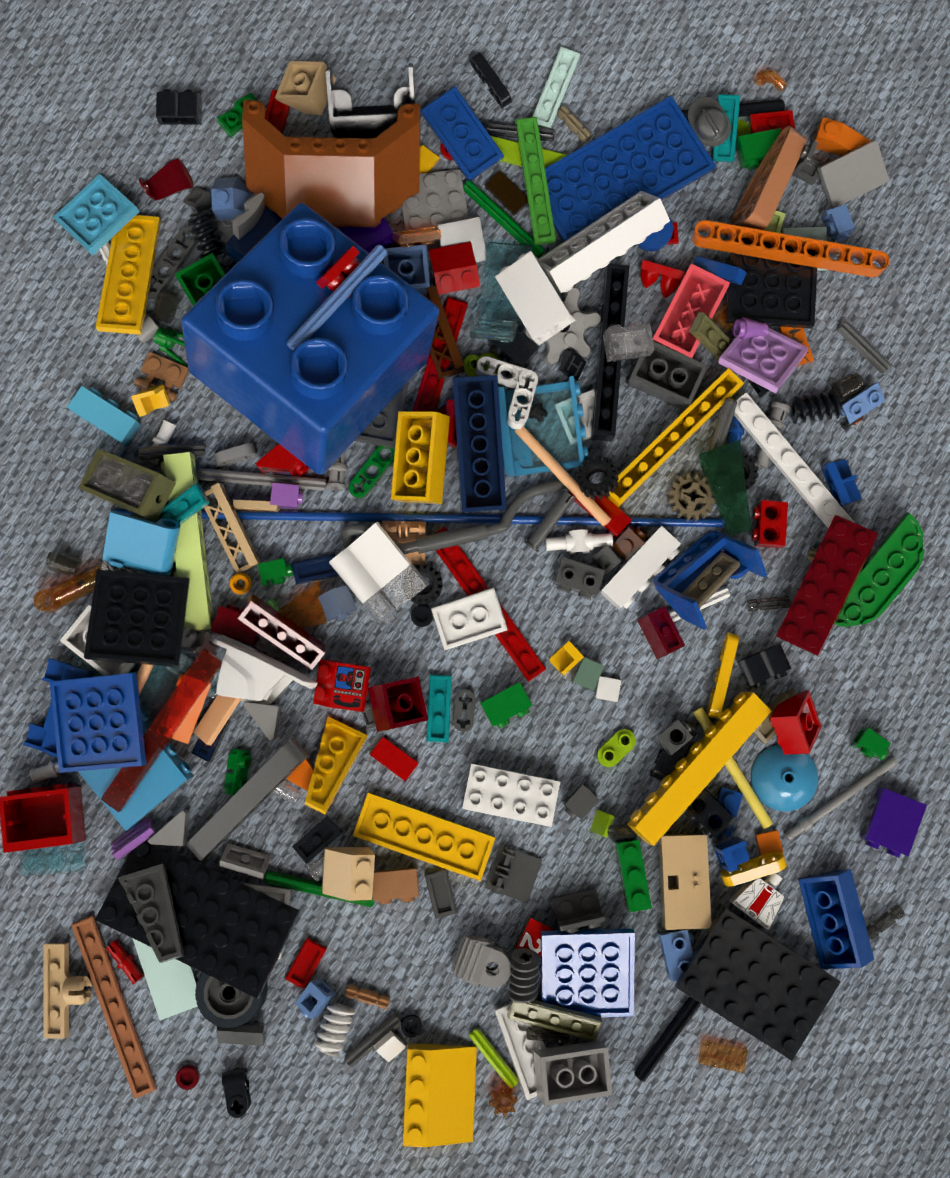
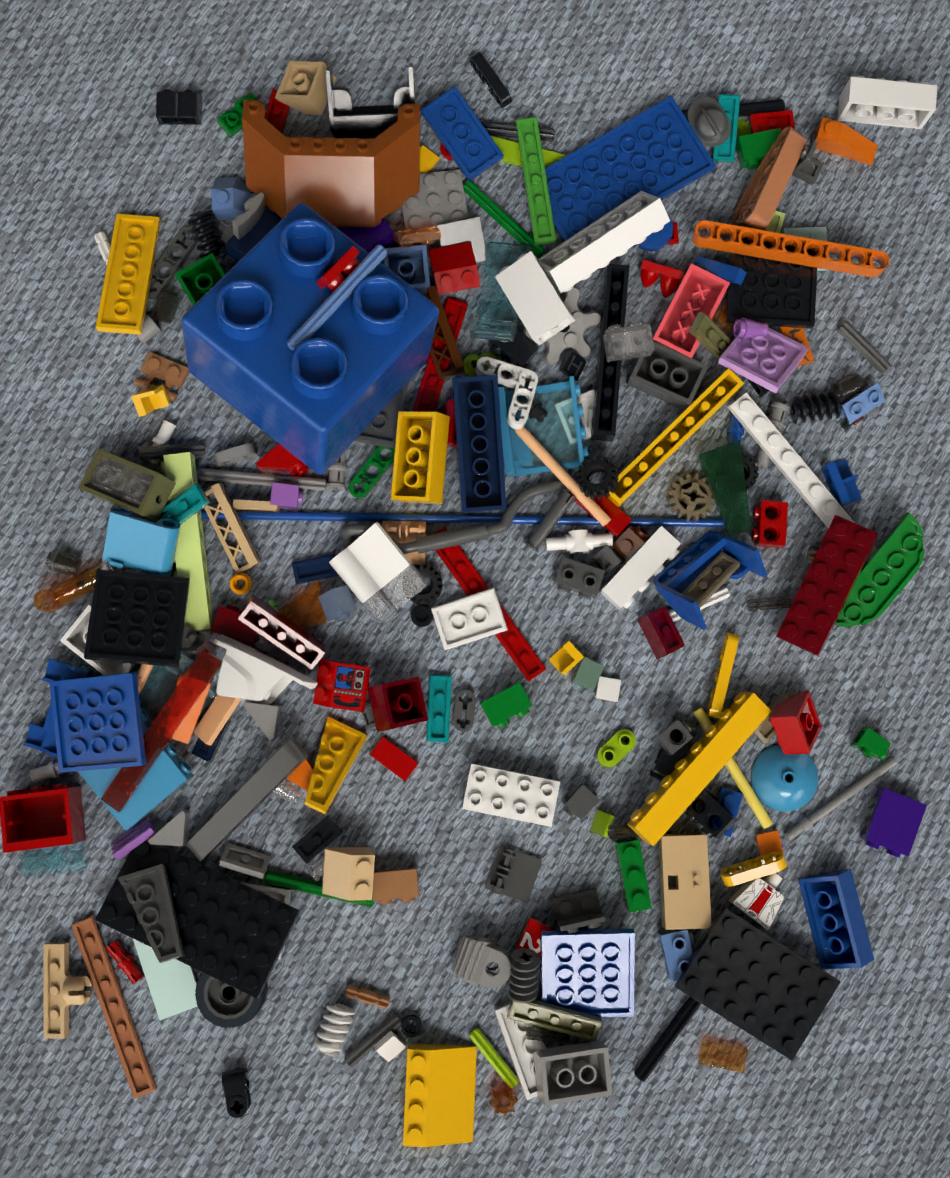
medium azure plate [53,174,140,256] -> none
medium azure brick [67,386,141,447] -> none
dark red piece [139,158,193,201] -> none
green plant [154,328,188,367] -> none
dark red tile [176,1065,200,1090] -> none
dark grey slope [184,186,212,212] -> none
dark grey tile [216,1024,265,1046] -> none
green hinge [223,749,251,795] -> none
green brick [258,558,294,588] -> none
red tile [285,937,327,990] -> none
medium blue brick [295,979,337,1019] -> none
yellow plate [353,792,495,881] -> none
dark grey tile [424,869,457,919] -> none
dark brown tile [485,171,528,216] -> none
light aqua tile [532,46,580,128] -> none
dark tan axle [557,106,591,143] -> none
dark grey axle [707,398,737,461] -> none
blue panel [713,837,749,872] -> none
black brick [737,644,791,688] -> none
clear orange arm [754,70,787,92] -> none
light grey tile [817,140,890,209] -> none
medium blue brick [821,204,855,242] -> none
clear smoke axle [866,905,905,940] -> none
none -> white brick [837,76,937,129]

